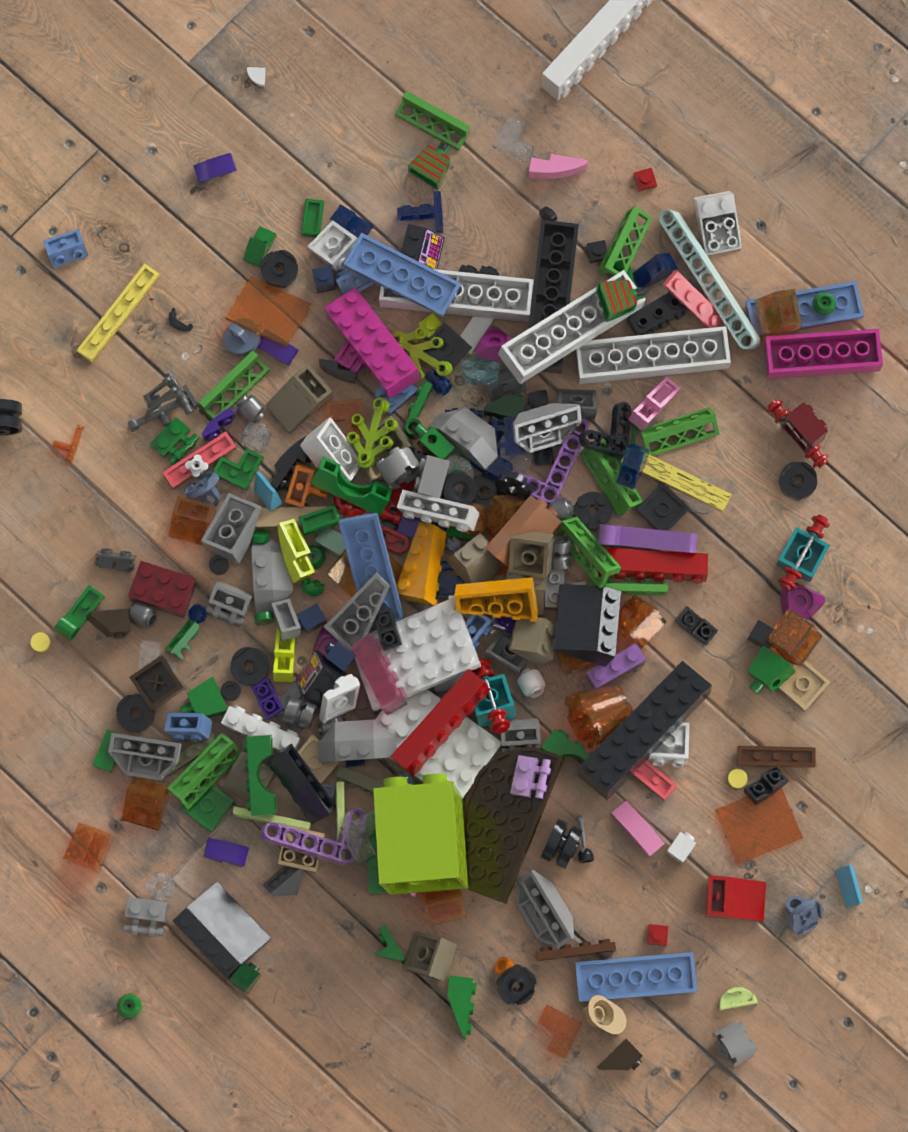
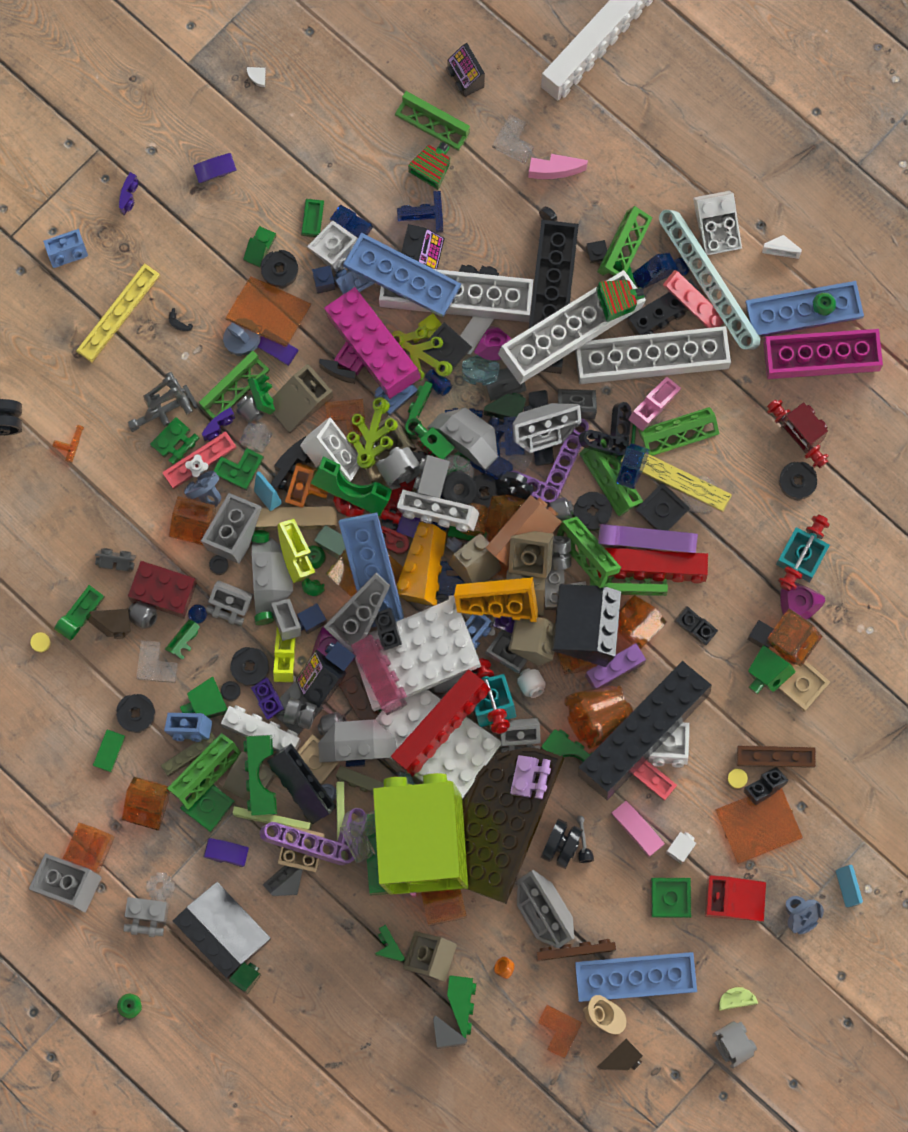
light grey wedge [108,733,182,781] -> none
dark brown brick [129,655,185,711] -> none
green tile [299,505,340,536] -> none
white plate [319,674,360,723] -> none
black plate [496,964,537,1005] -> none
red plate [633,168,657,192] -> none
red plate [647,924,669,946] -> none
clear orange slope [755,288,802,337] -> none
none -> light grey slope [29,853,102,913]
none -> dark purple slope [119,172,139,215]
none -> green plate [248,374,276,415]
none -> dark grey slope [433,1016,468,1049]
none -> black slope [446,43,485,97]
none -> green tile [651,878,691,918]
none -> clear blue plate [672,258,690,276]
none -> white slope [762,235,802,259]

